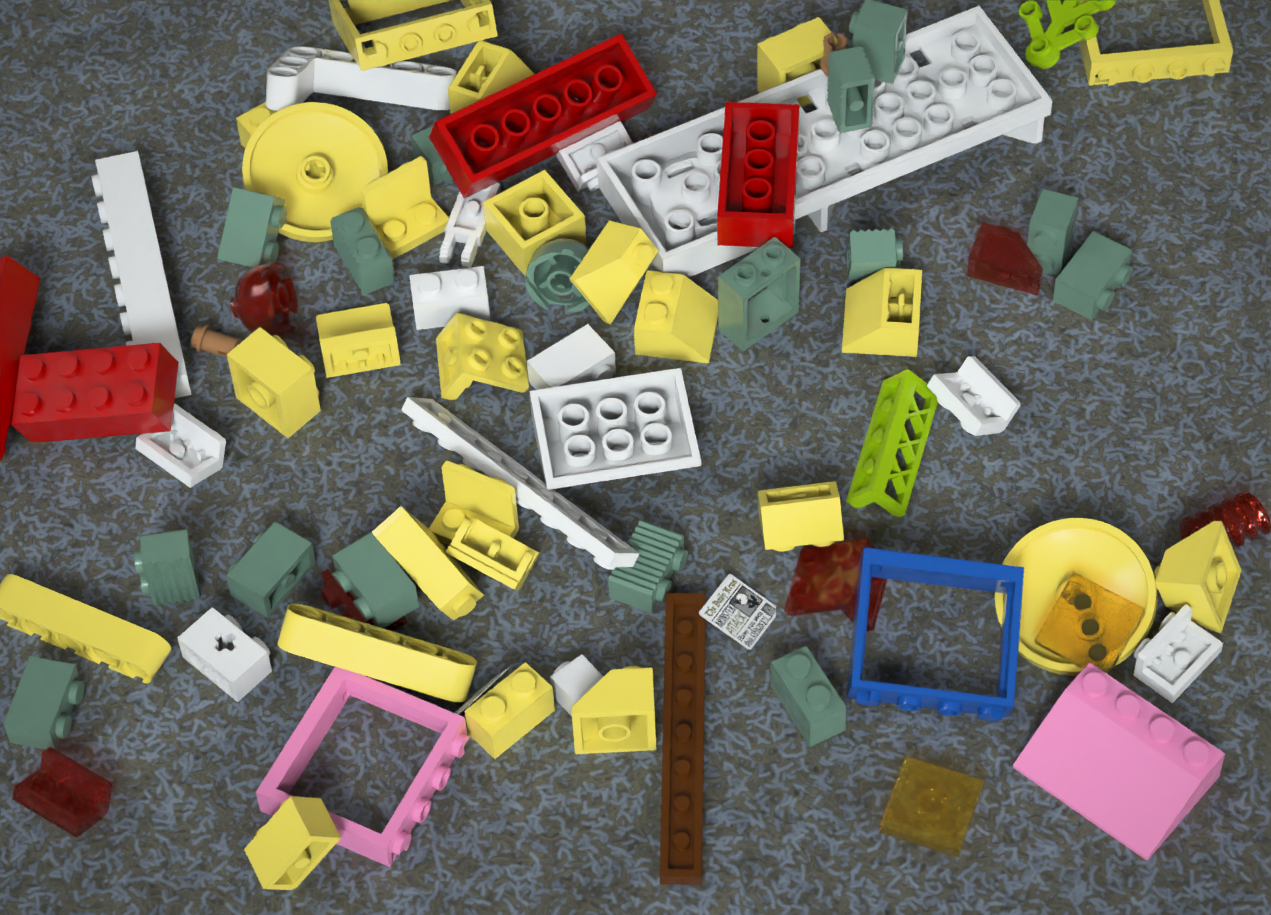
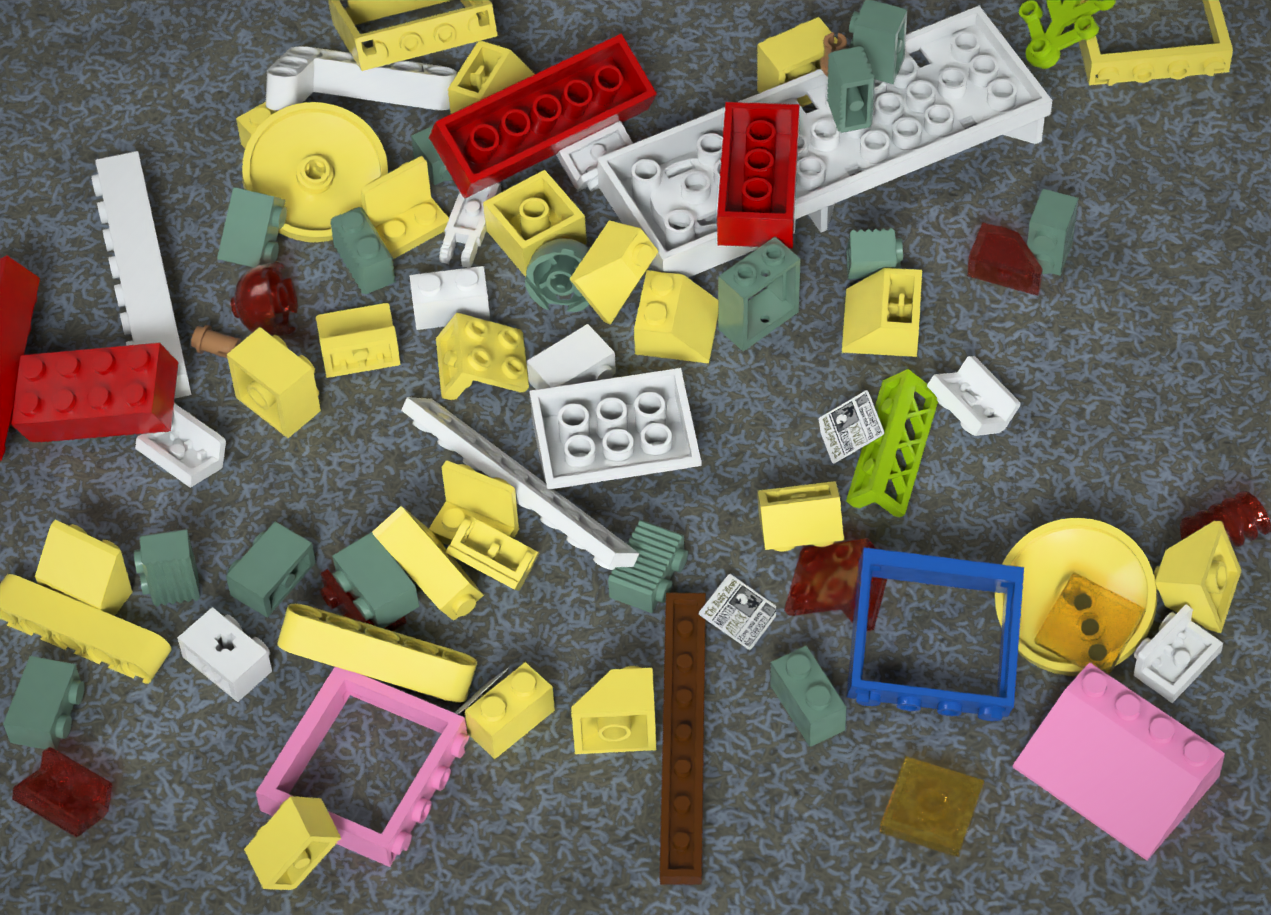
white brick [550,654,603,716] -> none
sand green brick [1053,231,1133,320] -> none
none -> light yellow slope [35,520,133,616]
none -> sticker [819,390,884,464]

